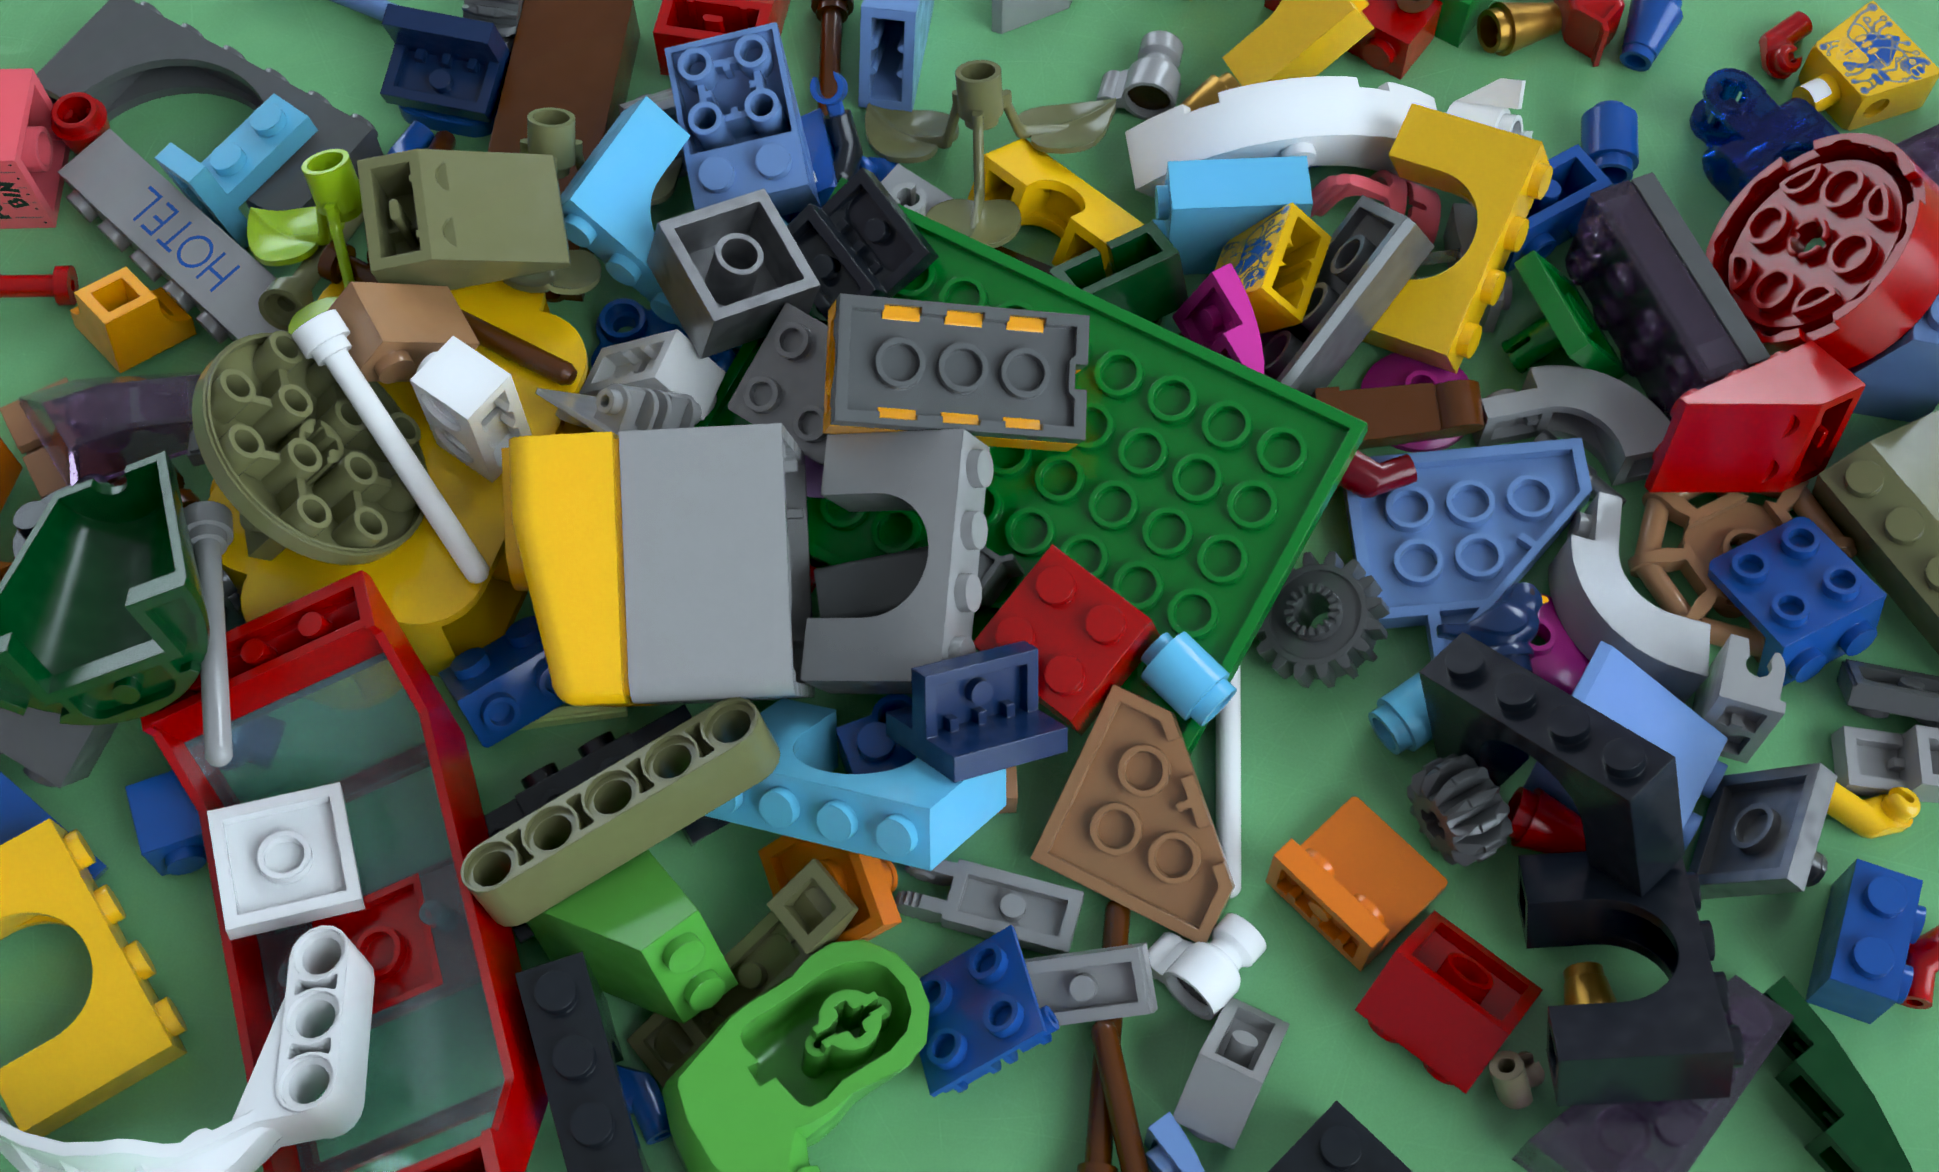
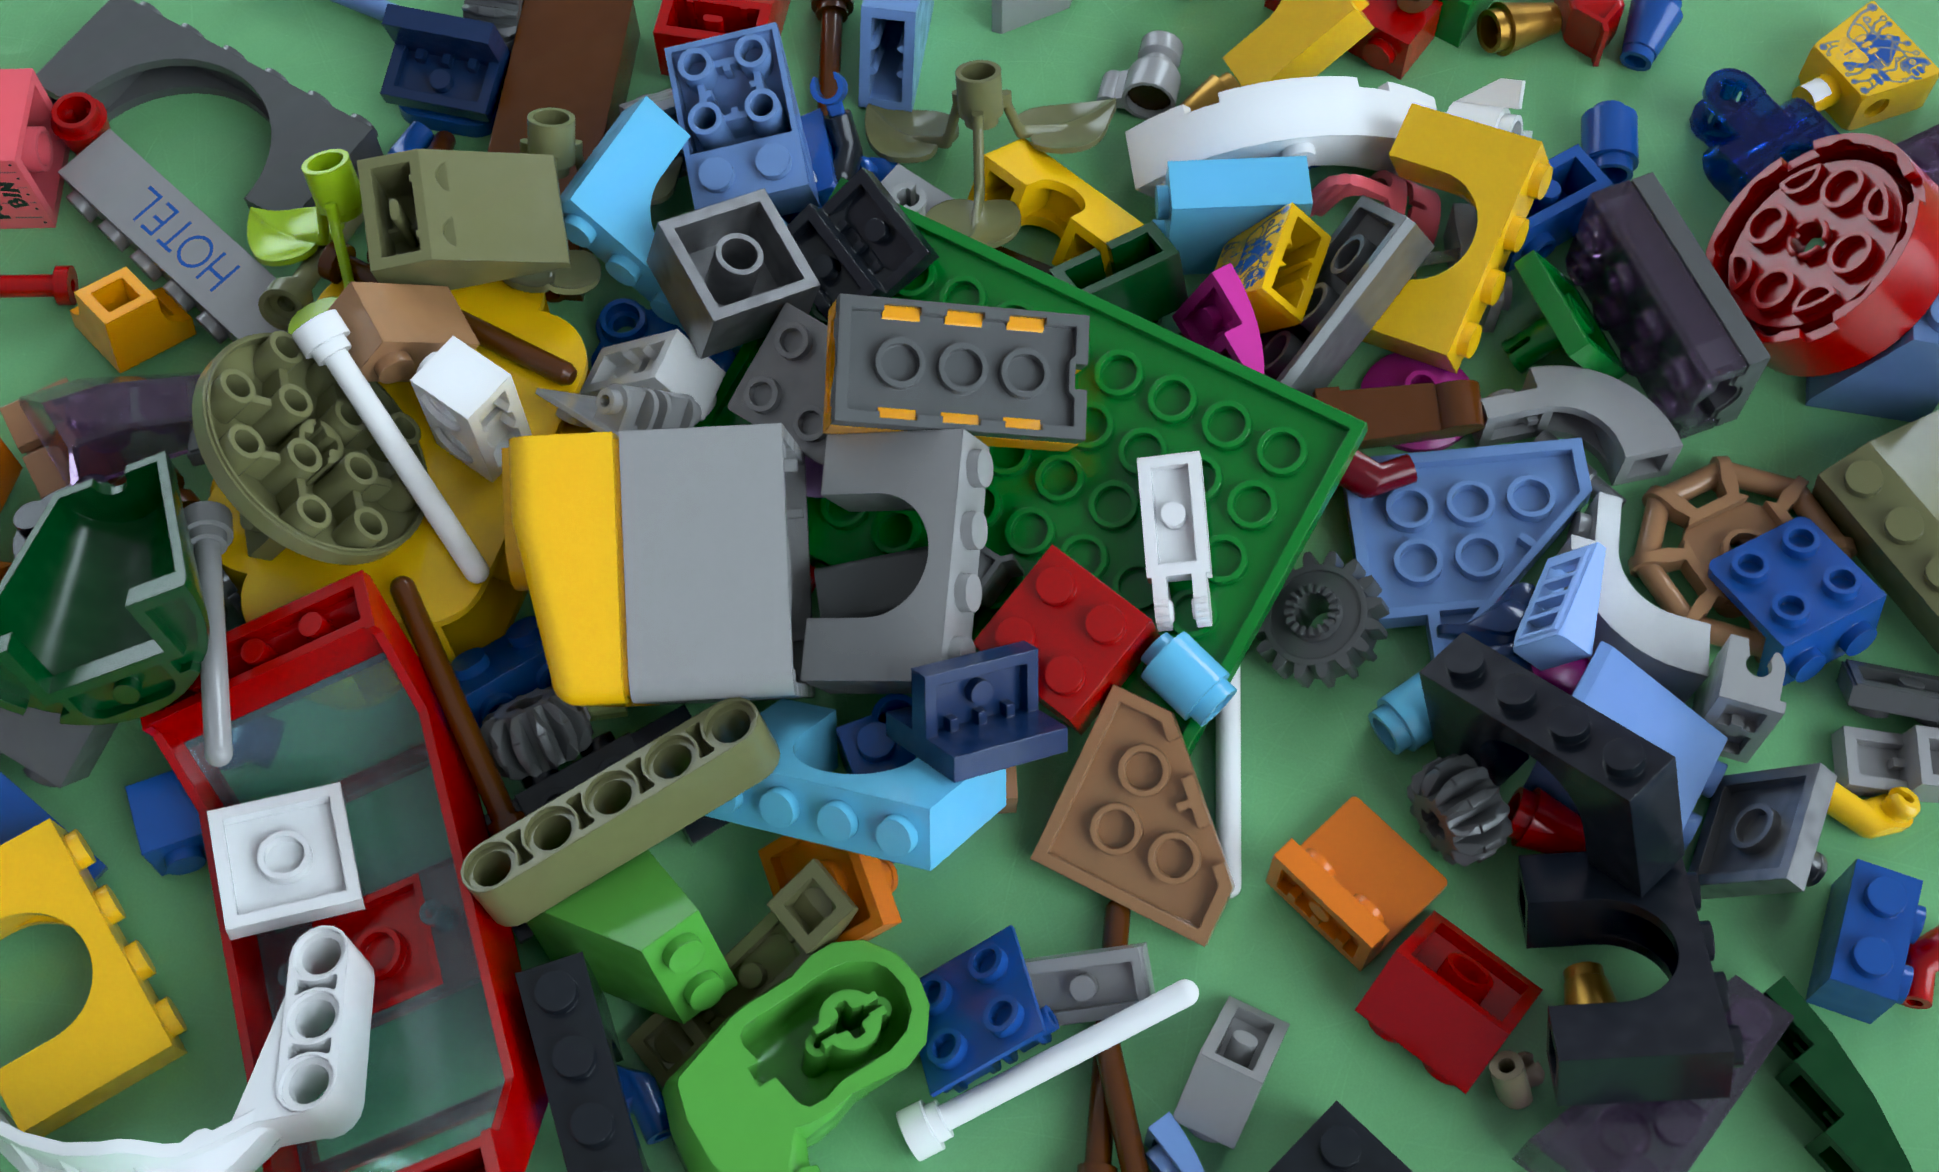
medium azure bracket [155,93,318,250] -> none
light grey hinge [895,859,1084,955] -> none
white piece [1148,913,1267,1020] -> none
red slope [1644,340,1866,492] -> none
red arm [1759,11,1813,79] -> none
none -> reddish brown piece [390,576,526,837]
none -> dark grey gear [480,685,594,781]
none -> white piece [896,979,1199,1162]
none -> white hinge [1137,451,1213,632]
none -> light blue slope [1513,542,1606,671]

